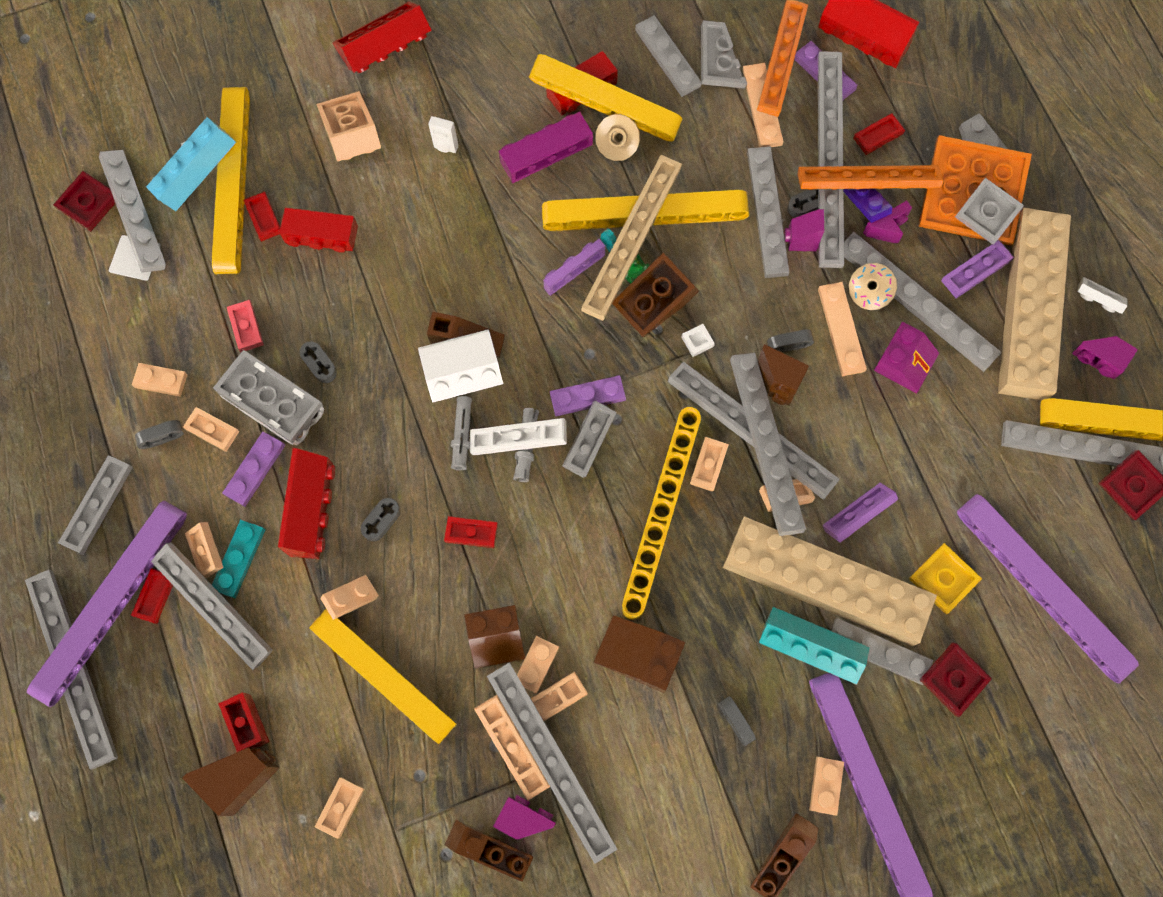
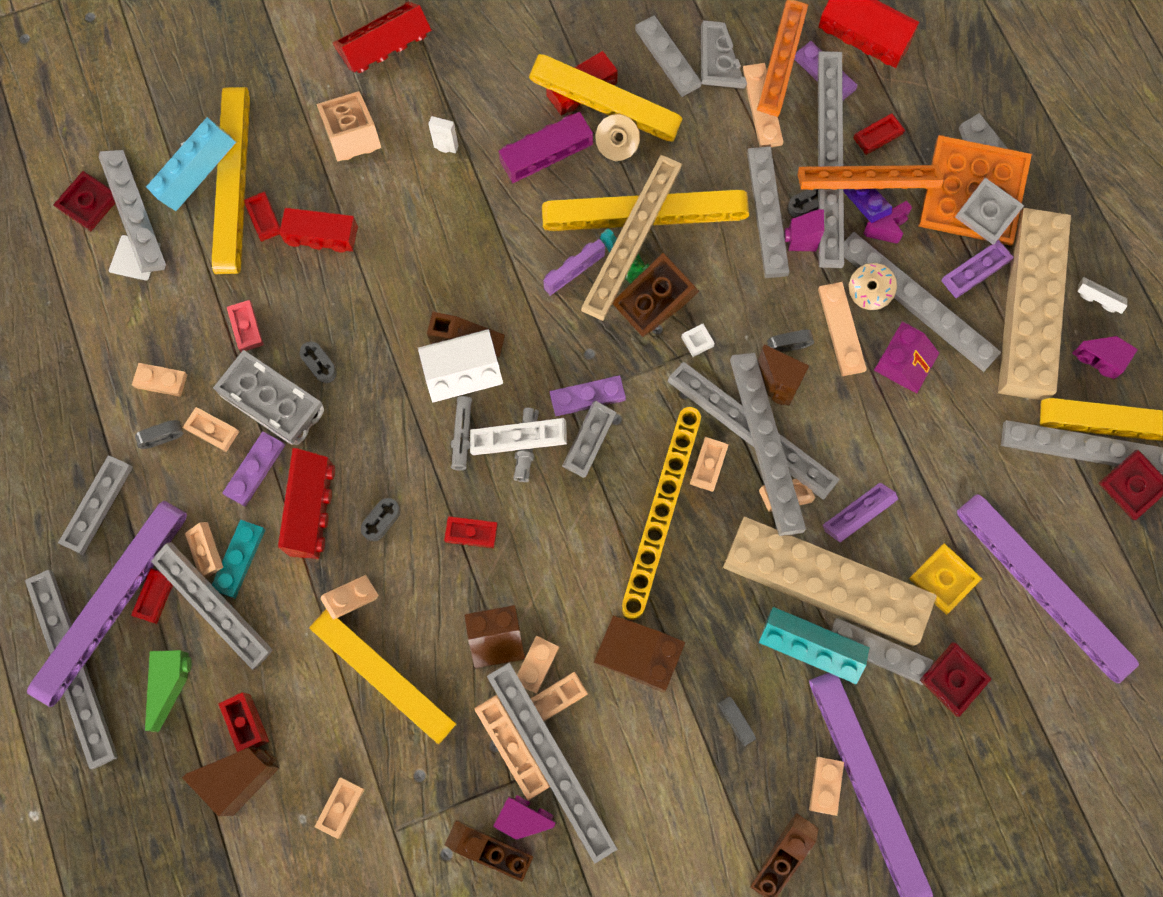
none -> bright green slope [145,650,192,732]

